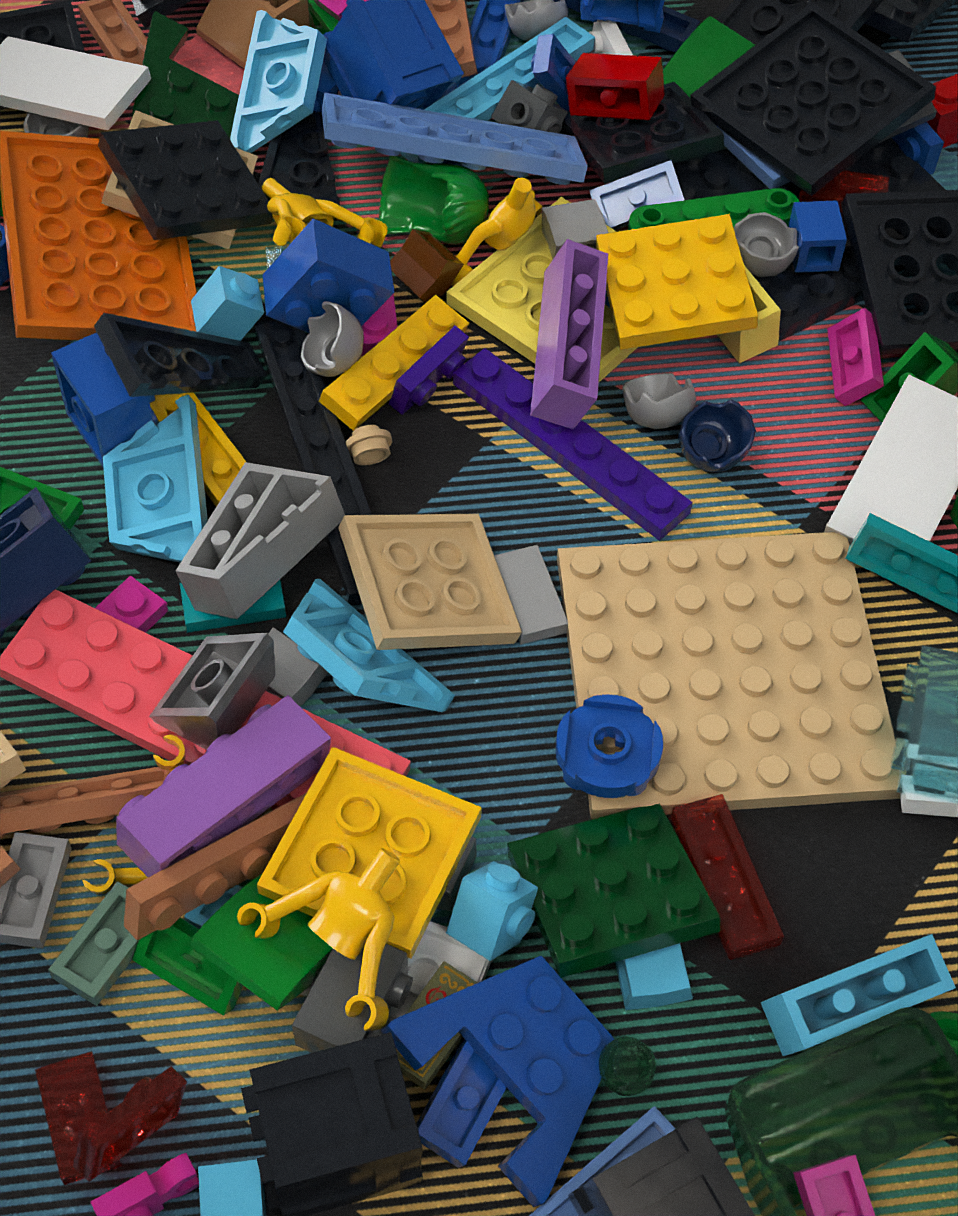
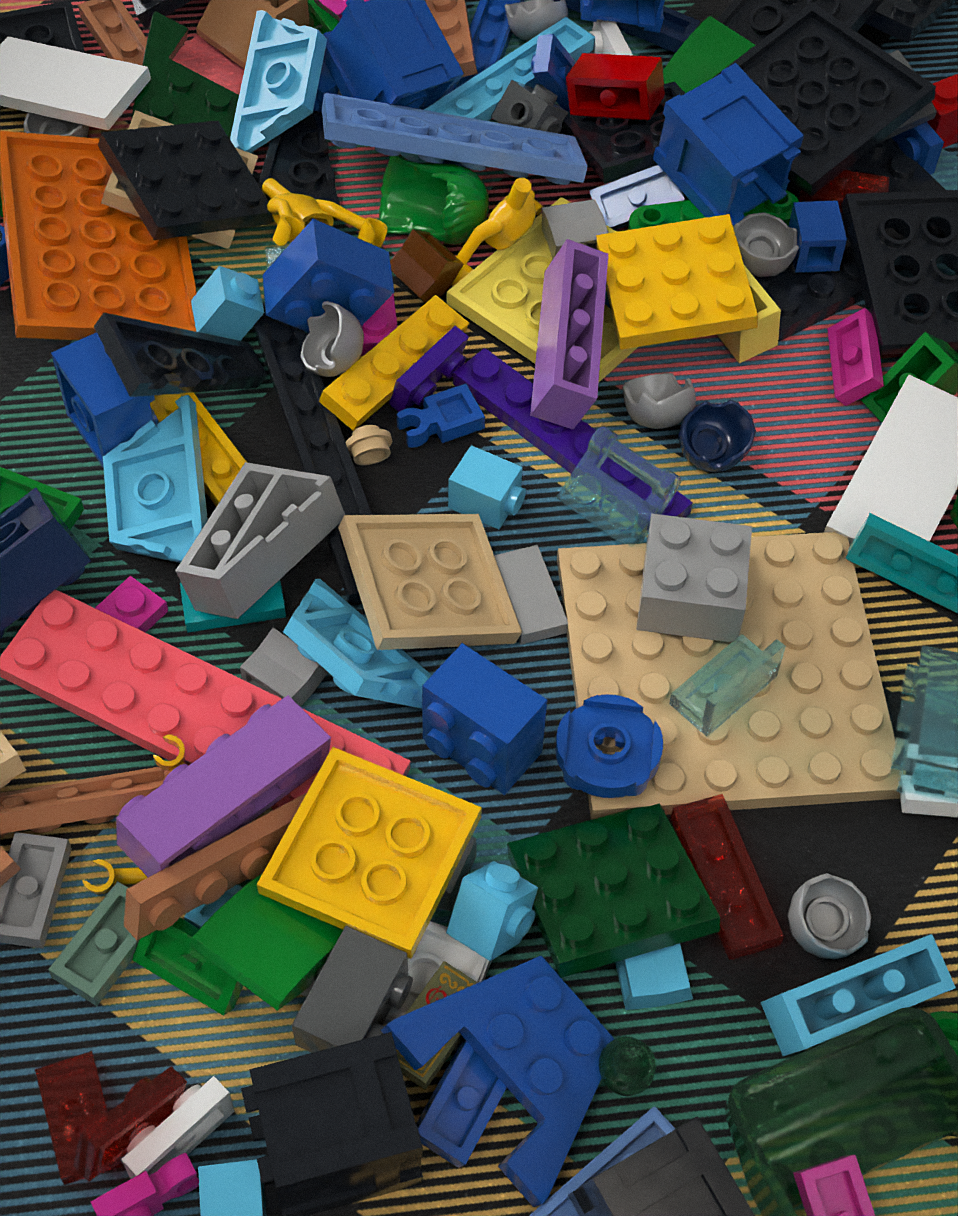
flat silver slope [149,633,276,750] -> none
yellow piece [237,848,400,1031] -> none
none -> white plate [121,1076,235,1179]
none -> blue plate [397,384,485,448]
none -> blue brick [422,643,547,795]
none -> medium azure brick [448,445,526,530]
none -> clear light blue plate [556,426,681,547]
none -> light grey brick [636,513,752,643]
none -> blue container [653,63,804,227]
none -> clear light blue panel [669,634,786,737]
none -> light grey hair [787,873,871,959]

